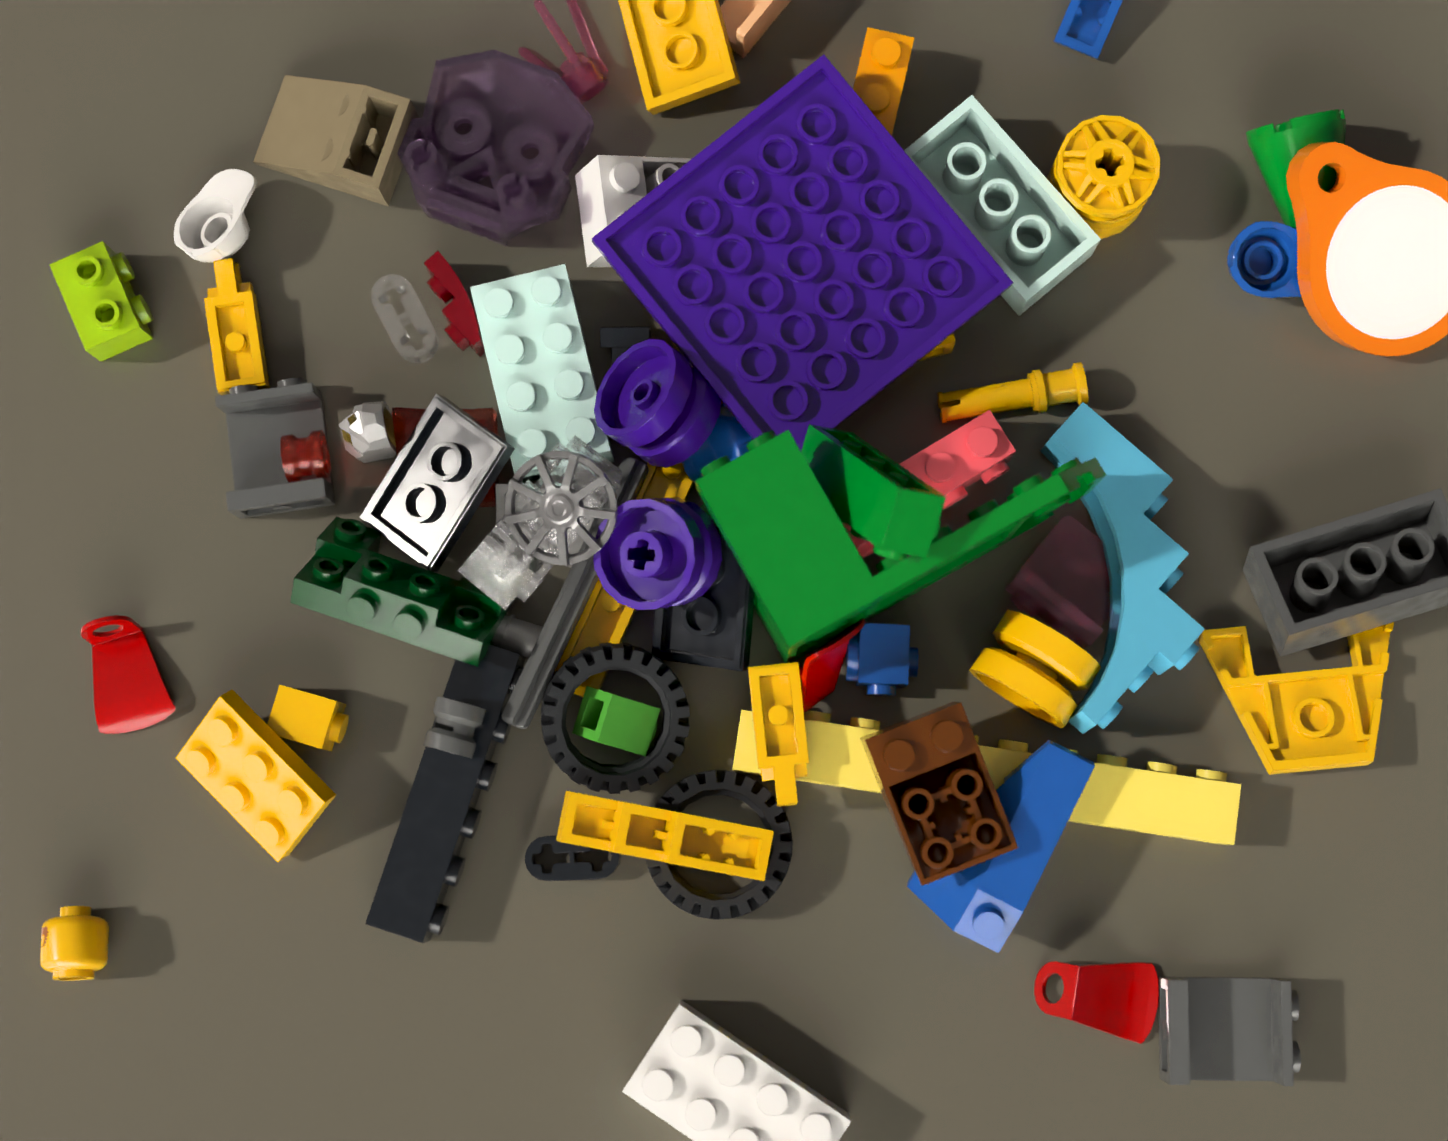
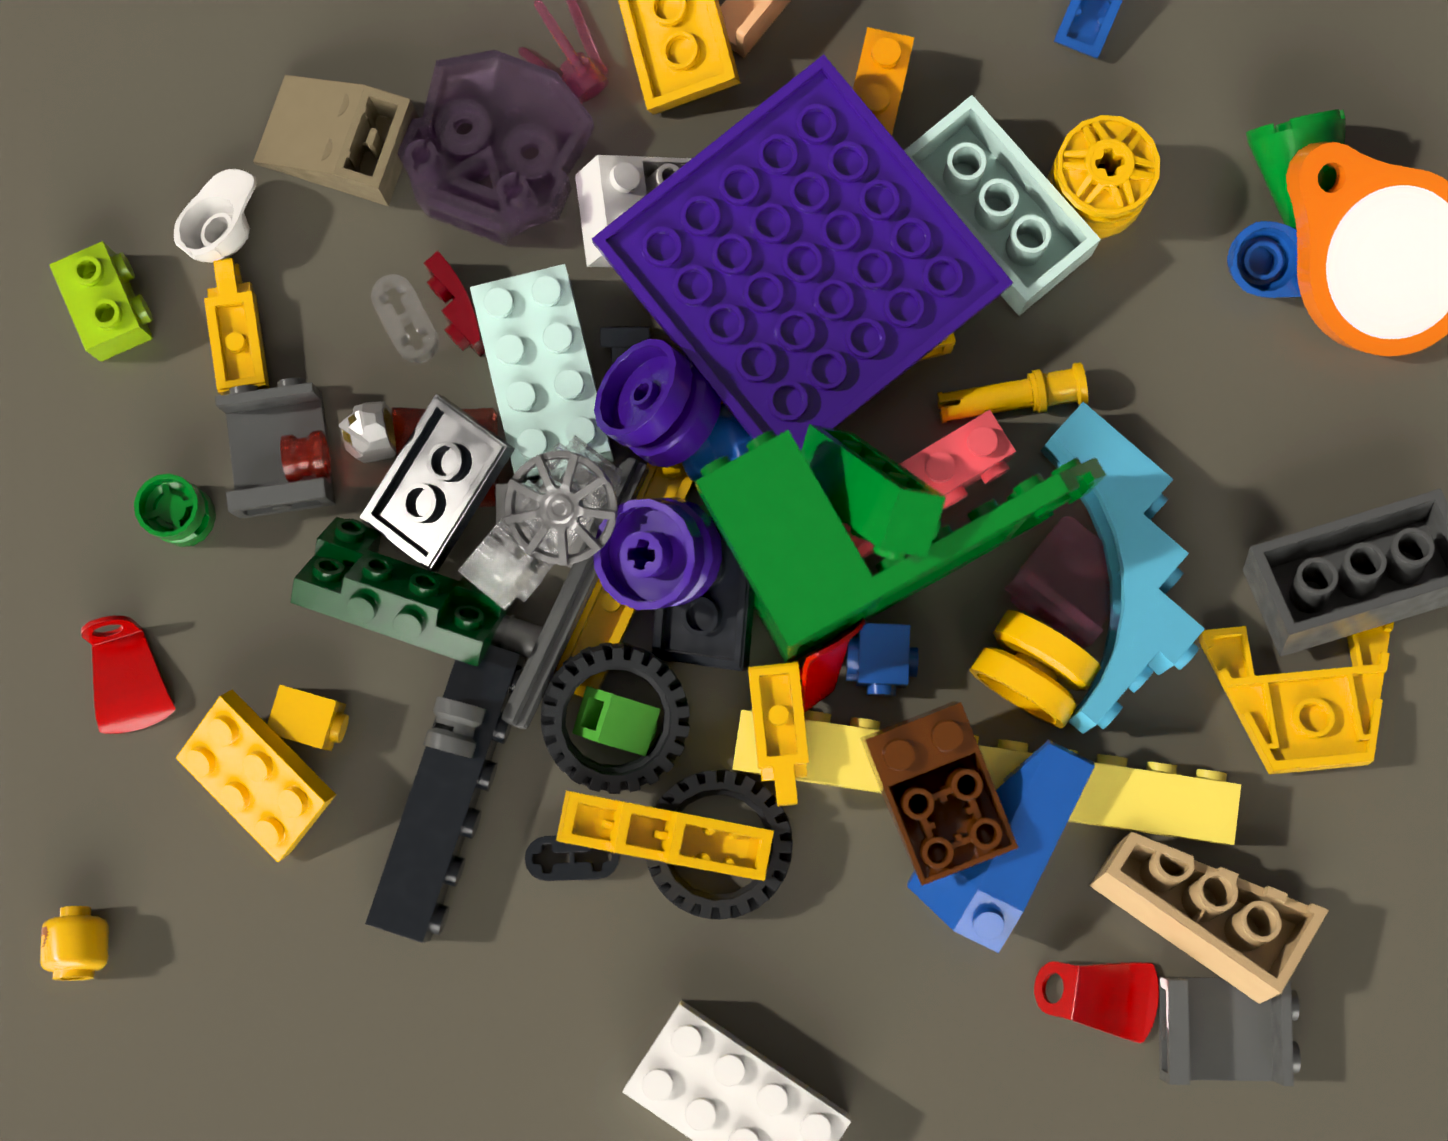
none -> green wheel [134,473,216,547]
none -> tan wedge [1089,832,1329,1004]

